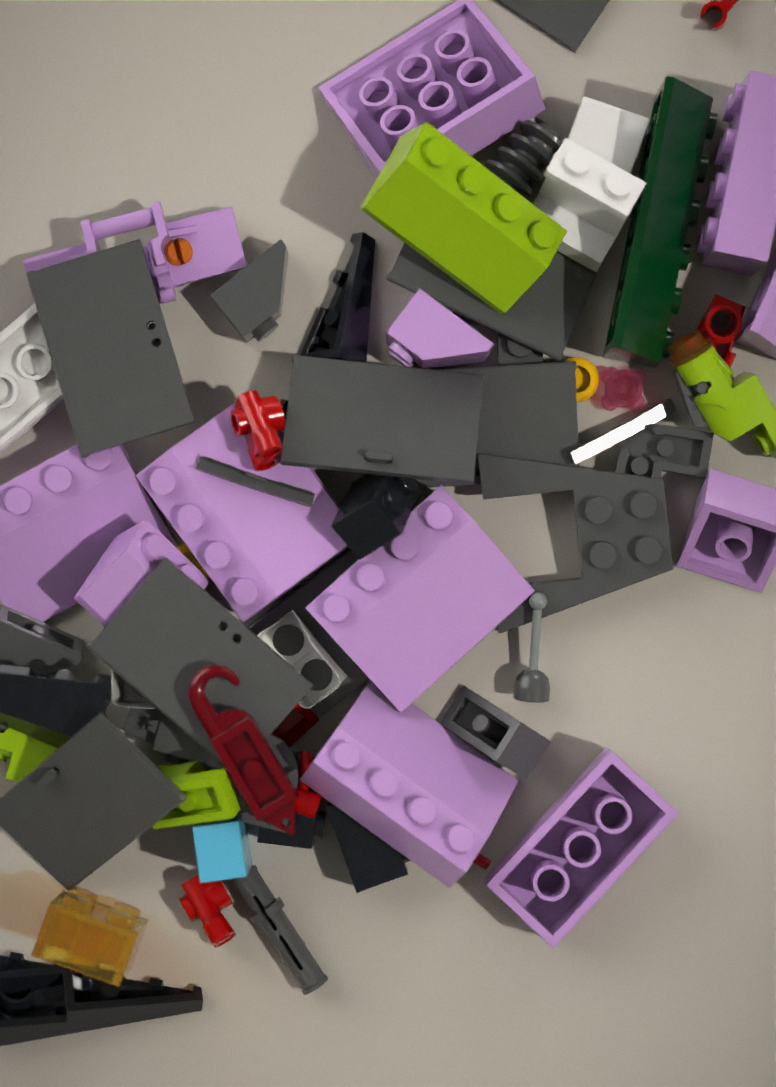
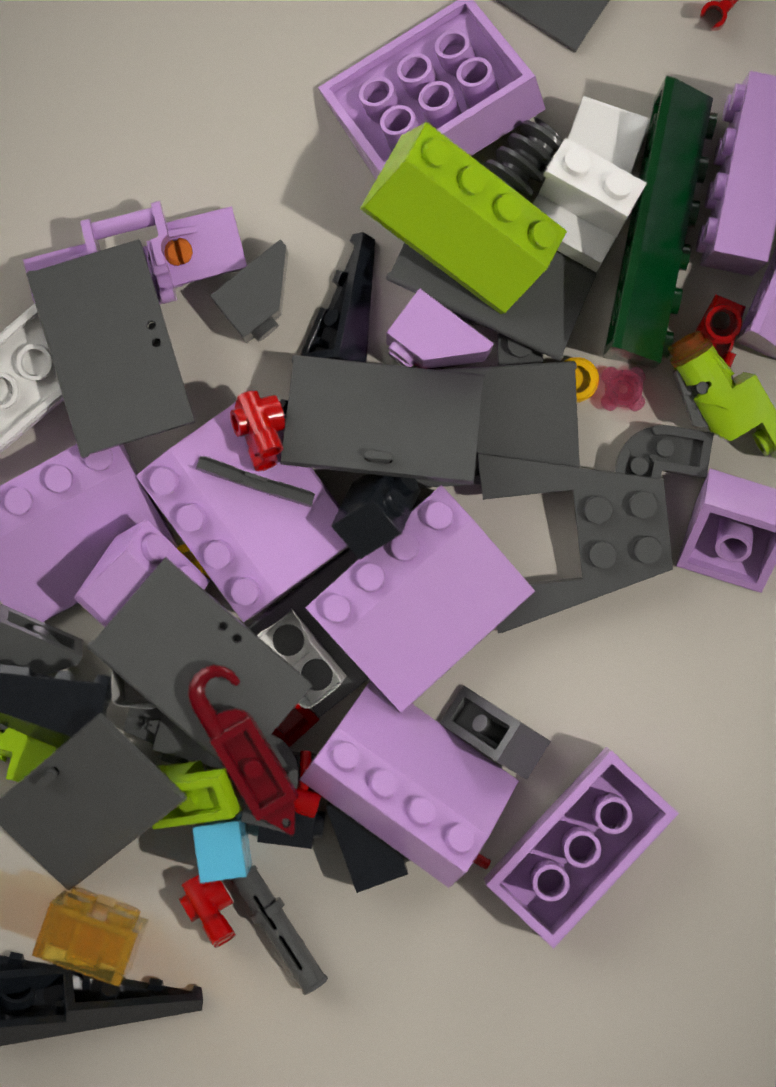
hinge [513,592,550,703] -> none
piece [569,398,676,464] -> none

